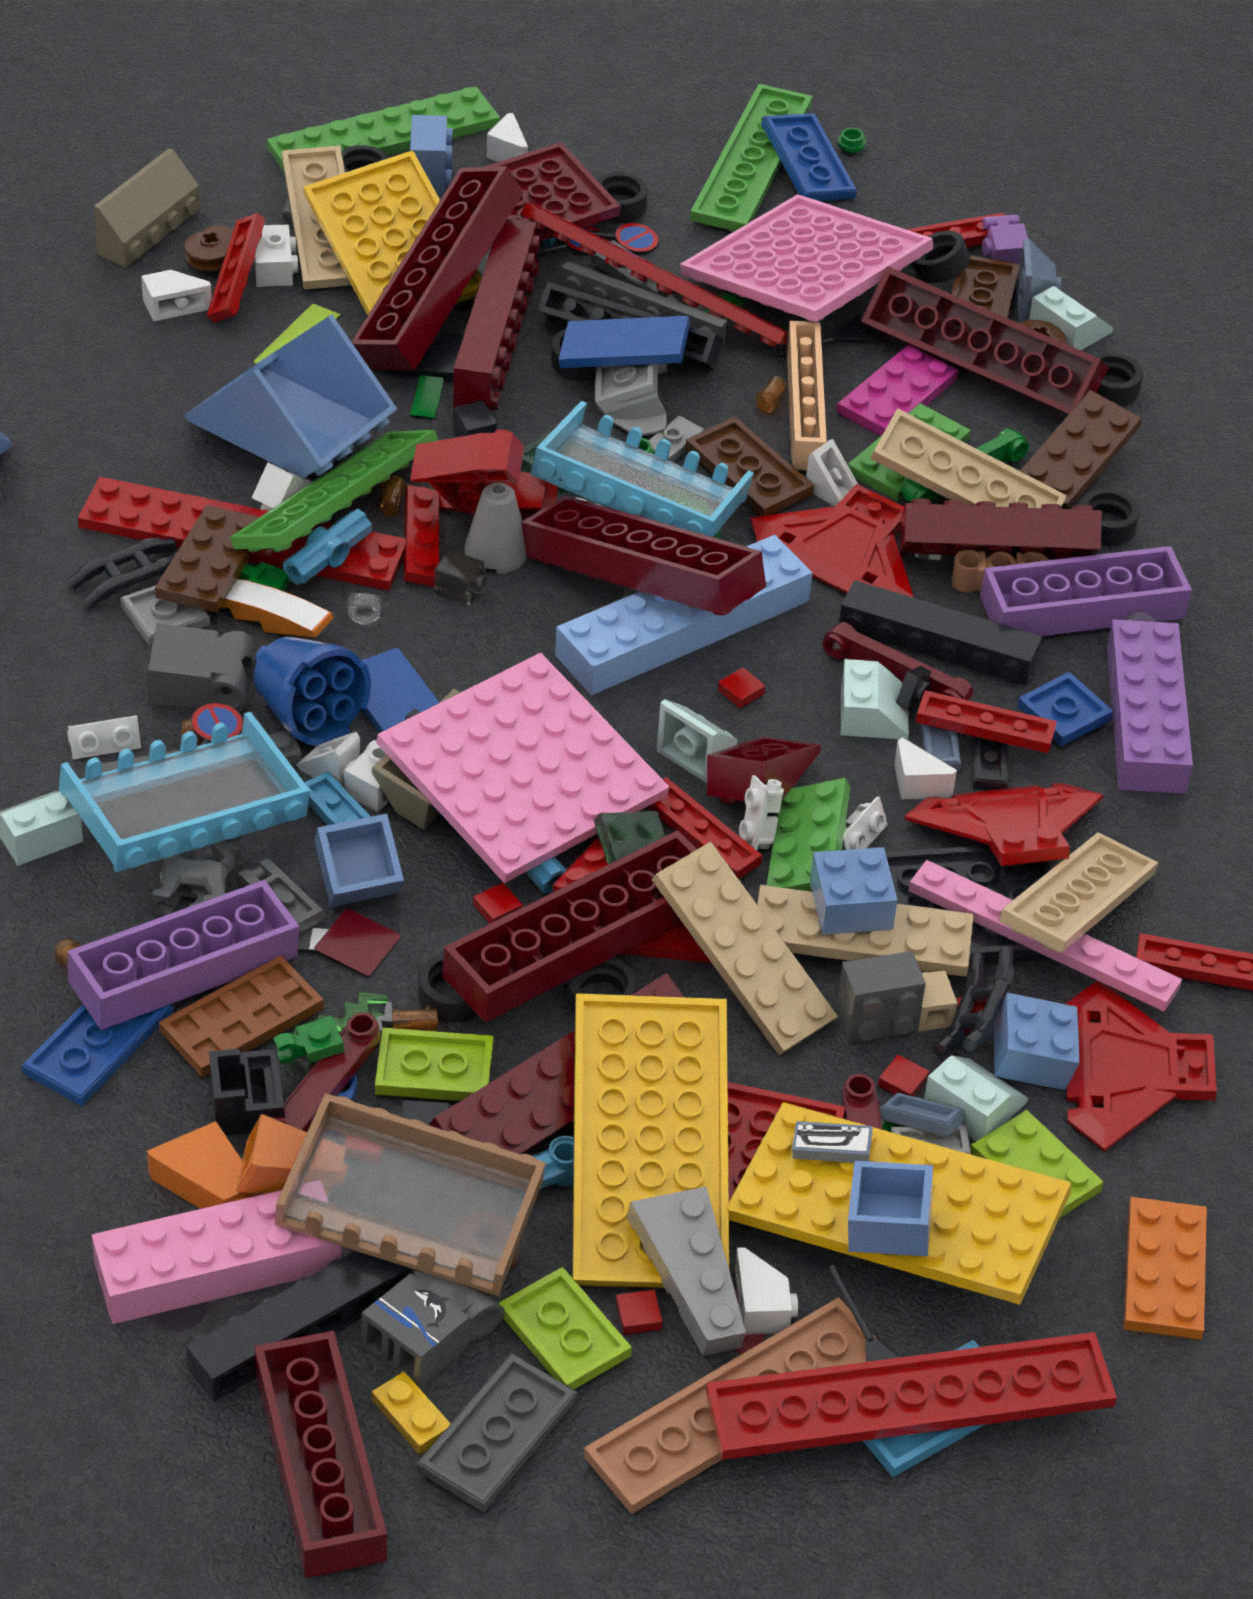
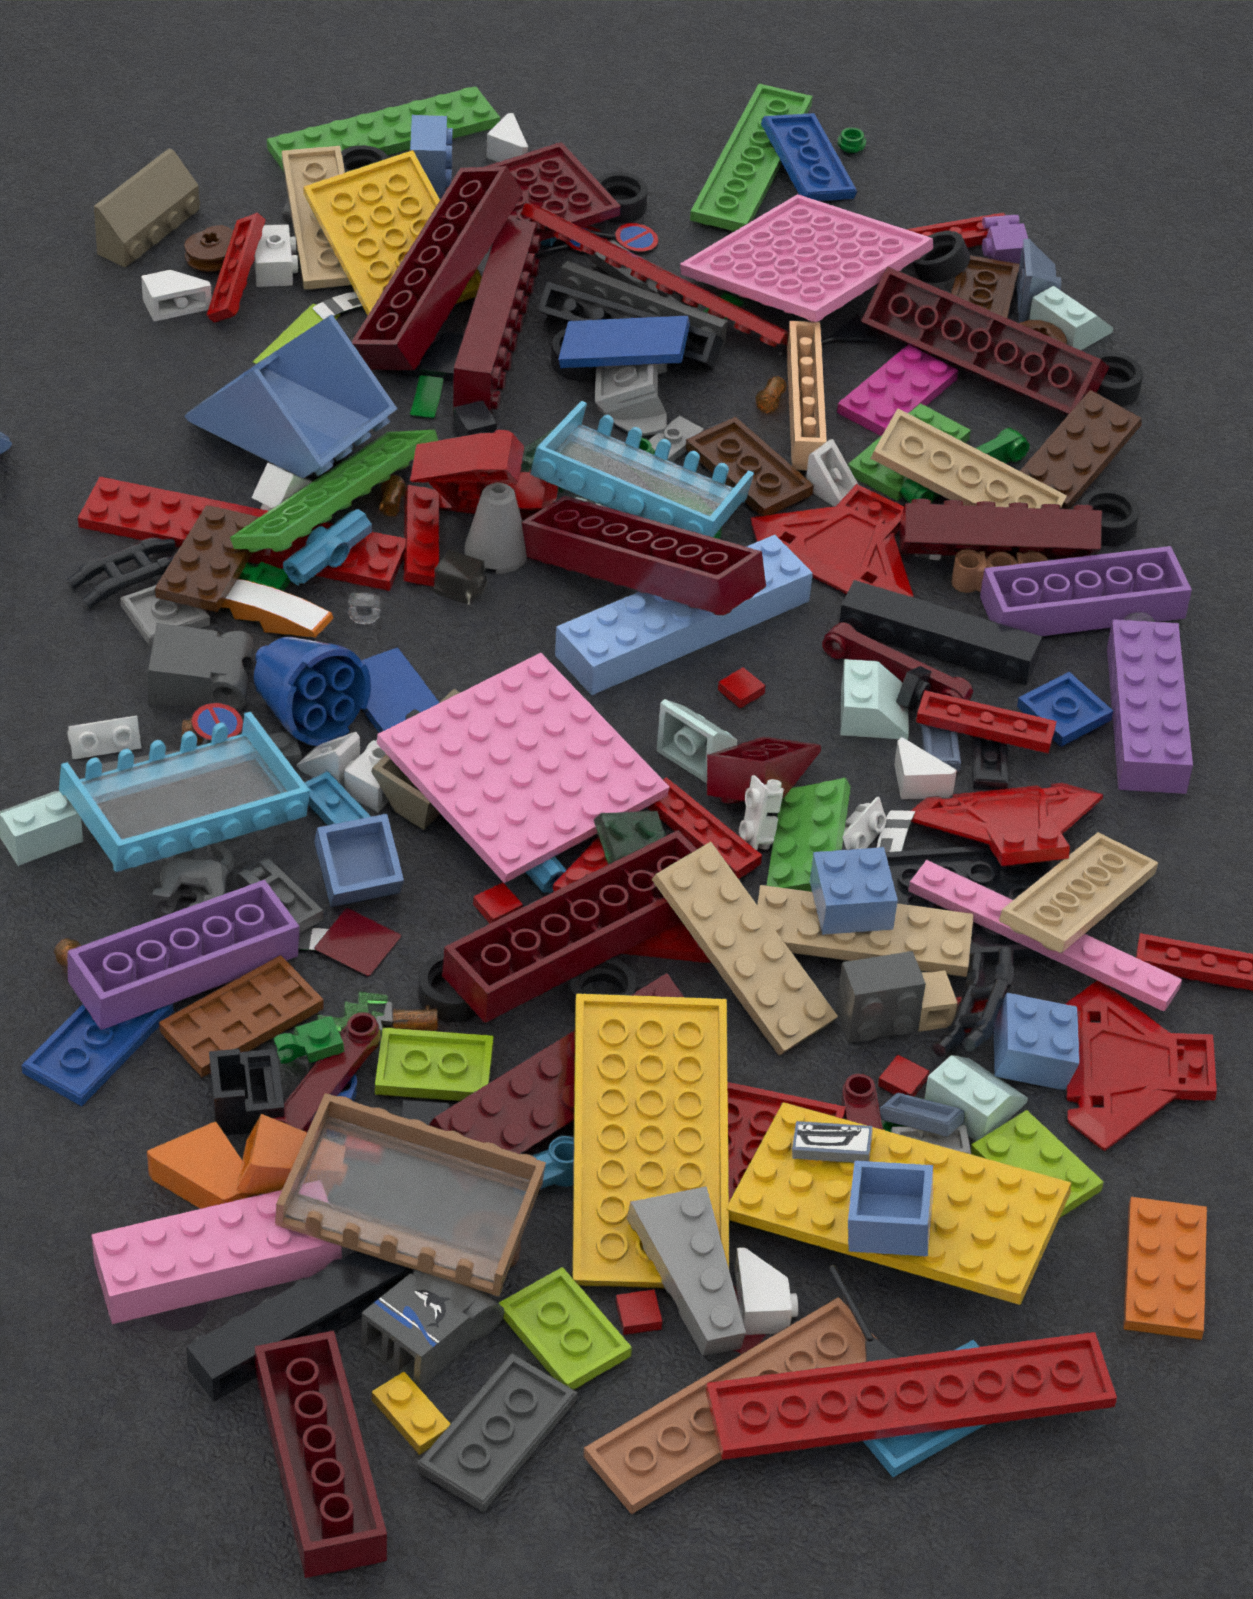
none -> white sticker [313,292,362,319]
none -> white sticker [876,810,915,852]

